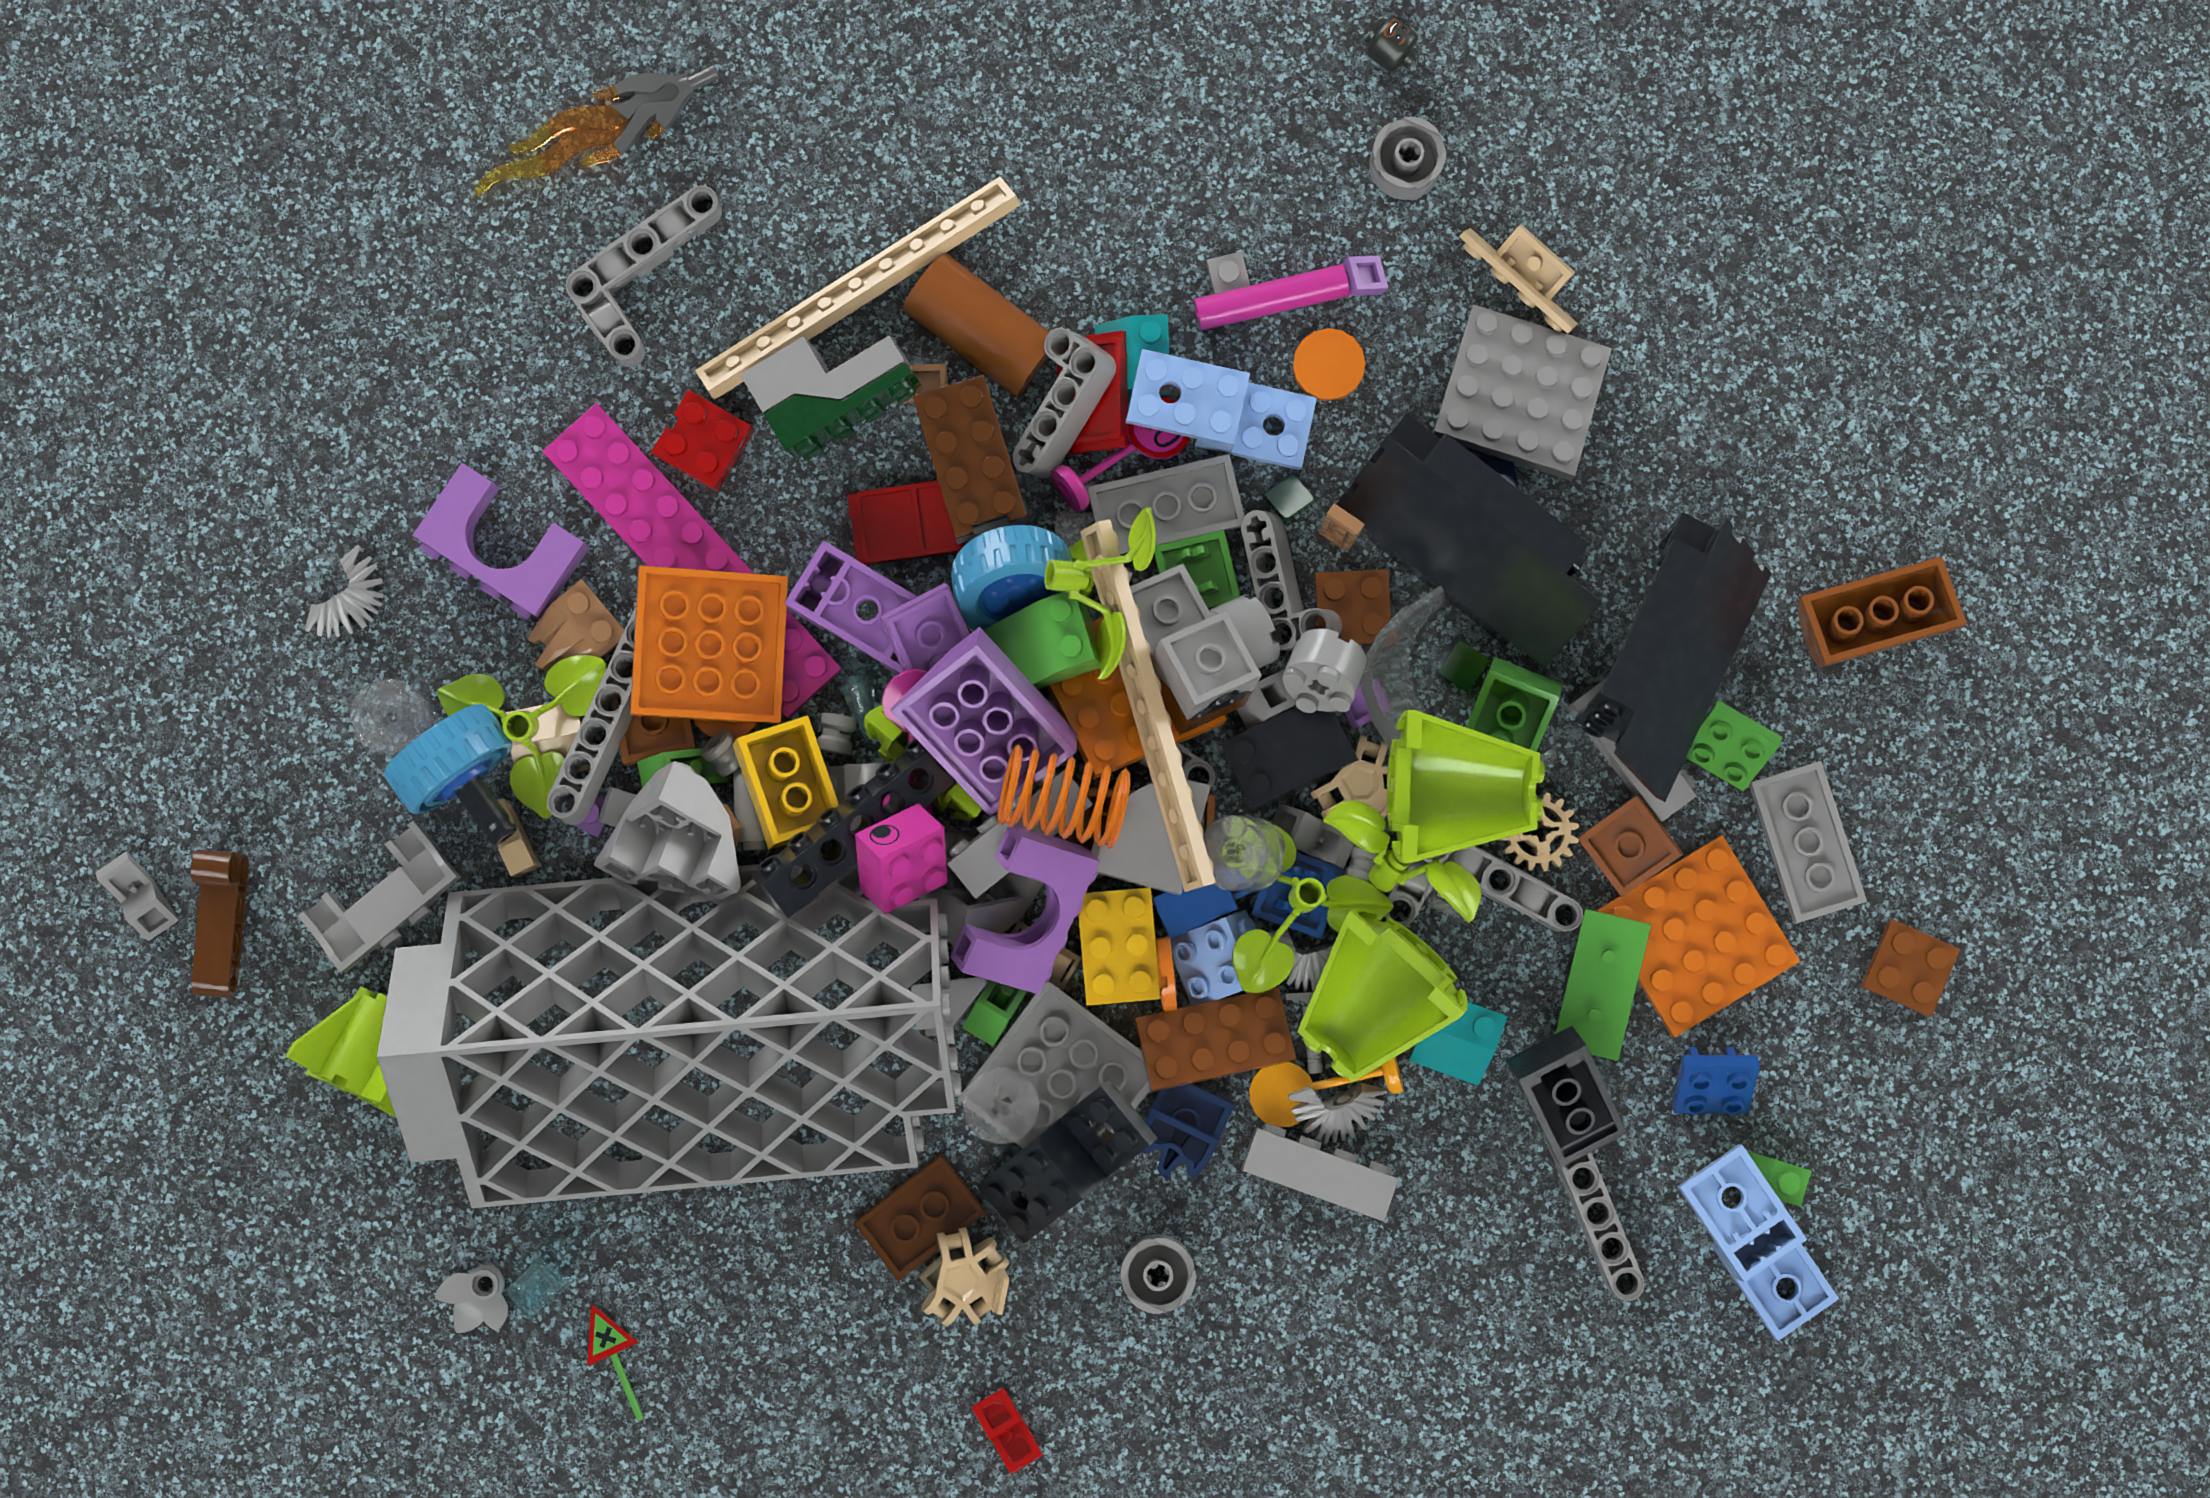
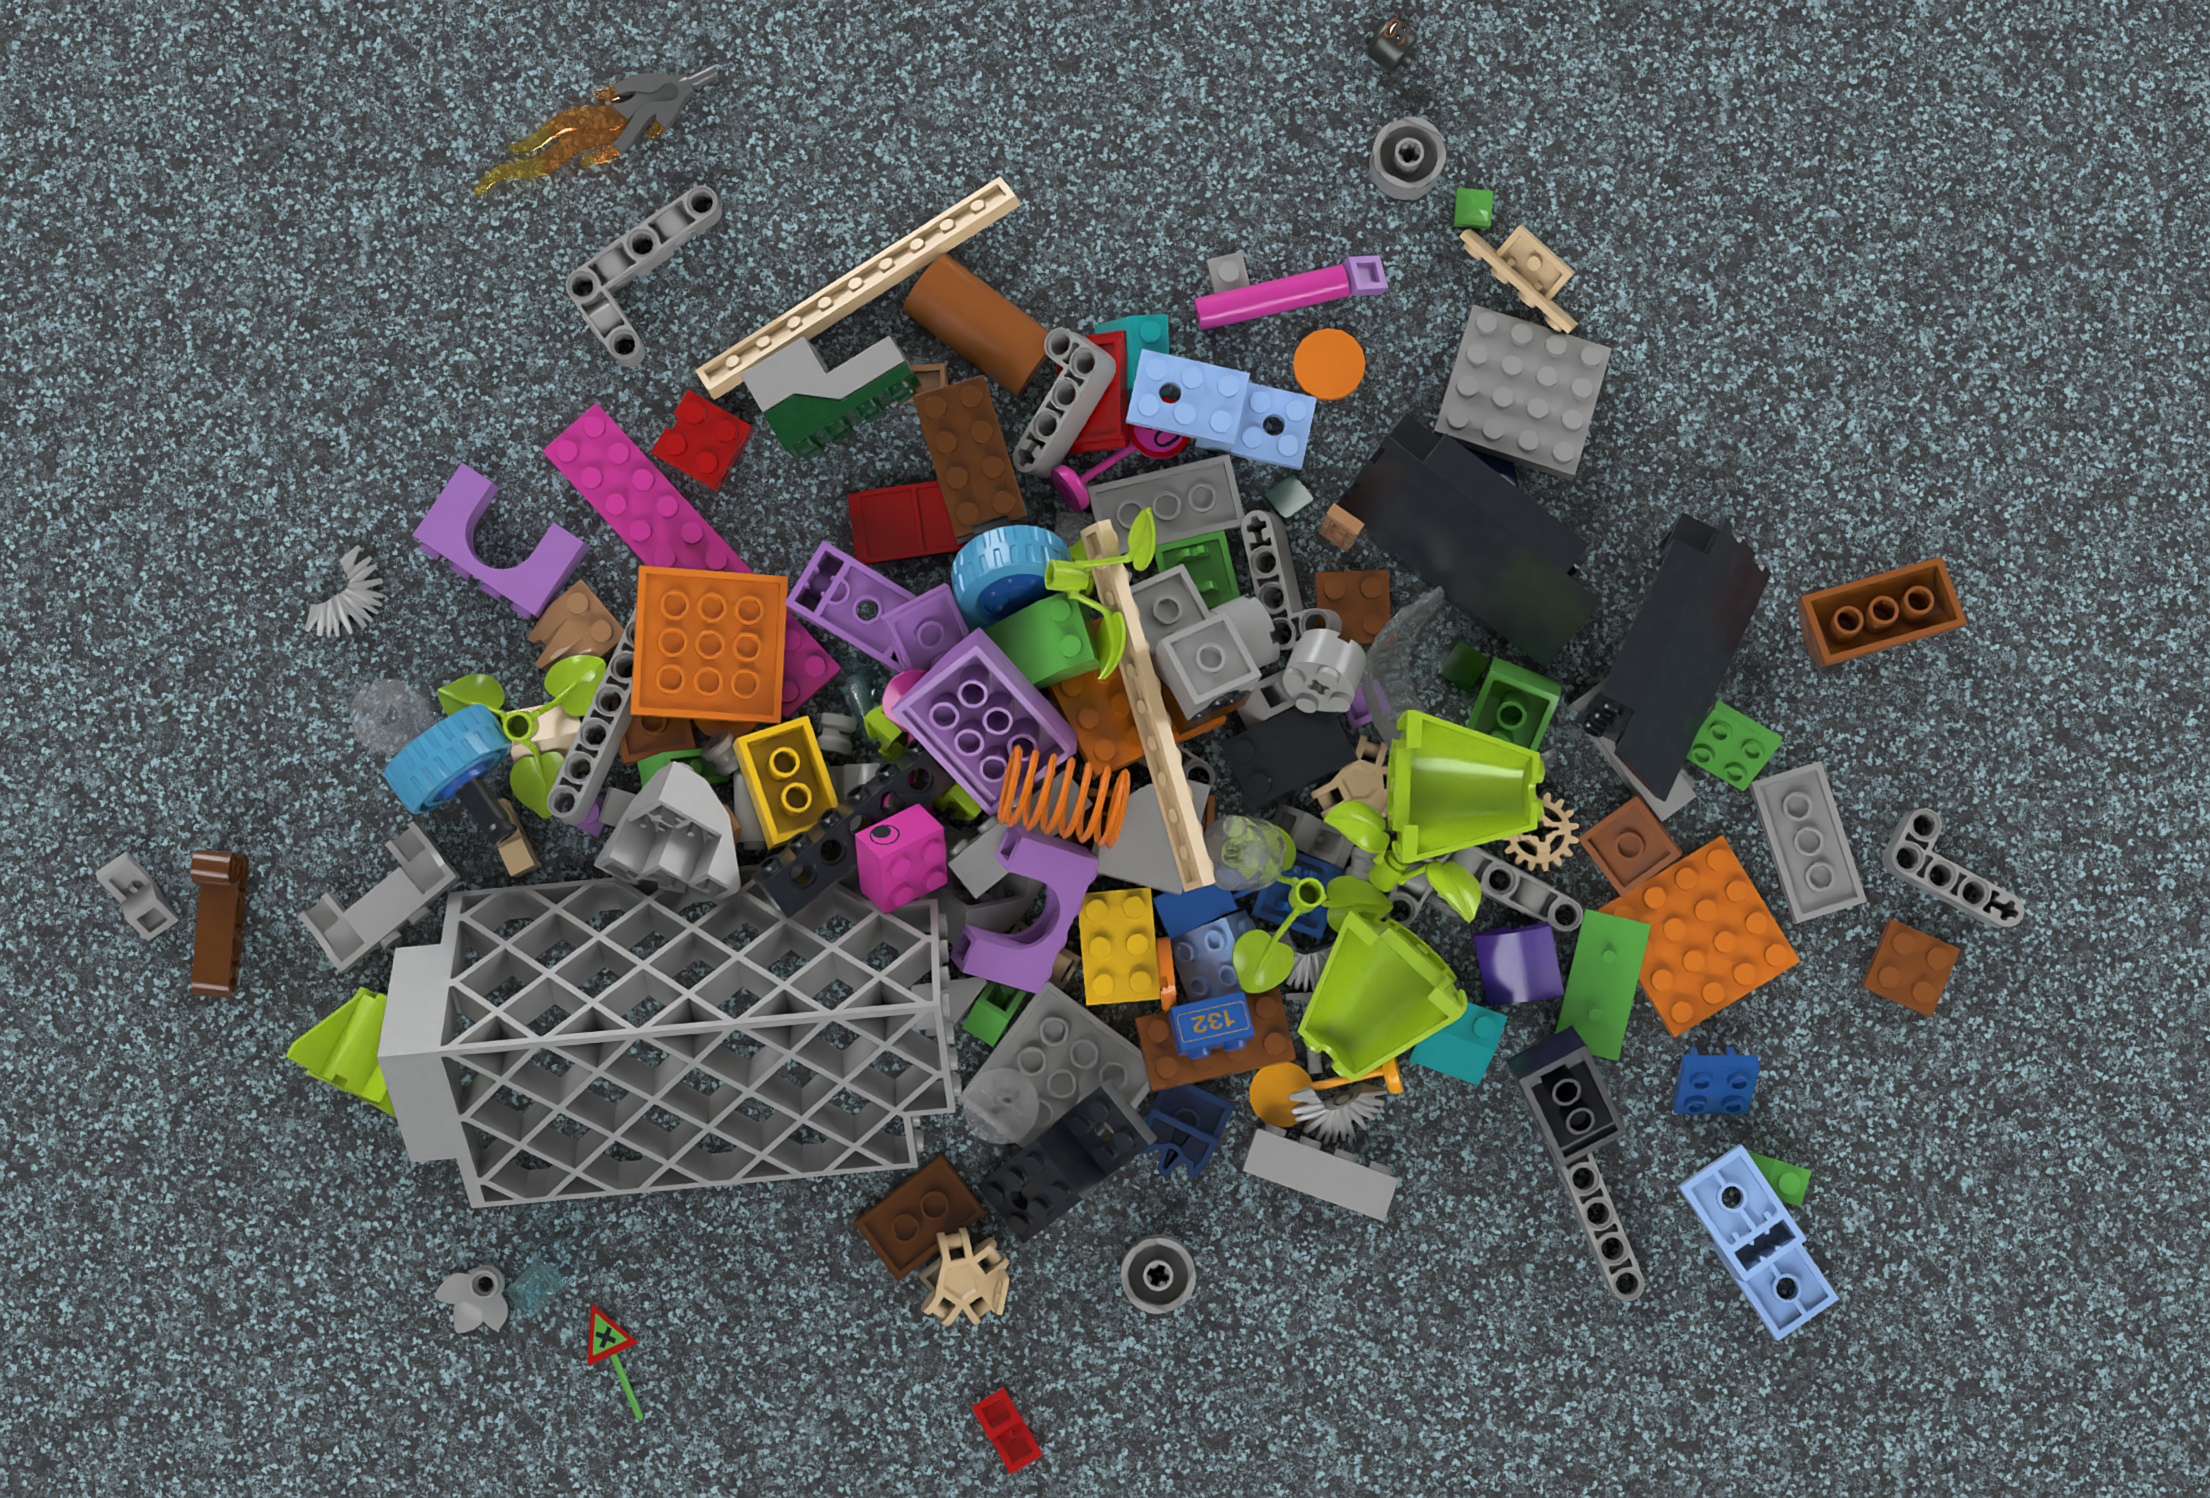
none -> blue brick [1167,991,1255,1060]
none -> bright green tile [1453,188,1493,230]
none -> dark purple slope [1472,921,1564,1005]
none -> light grey beam [1882,808,2024,928]

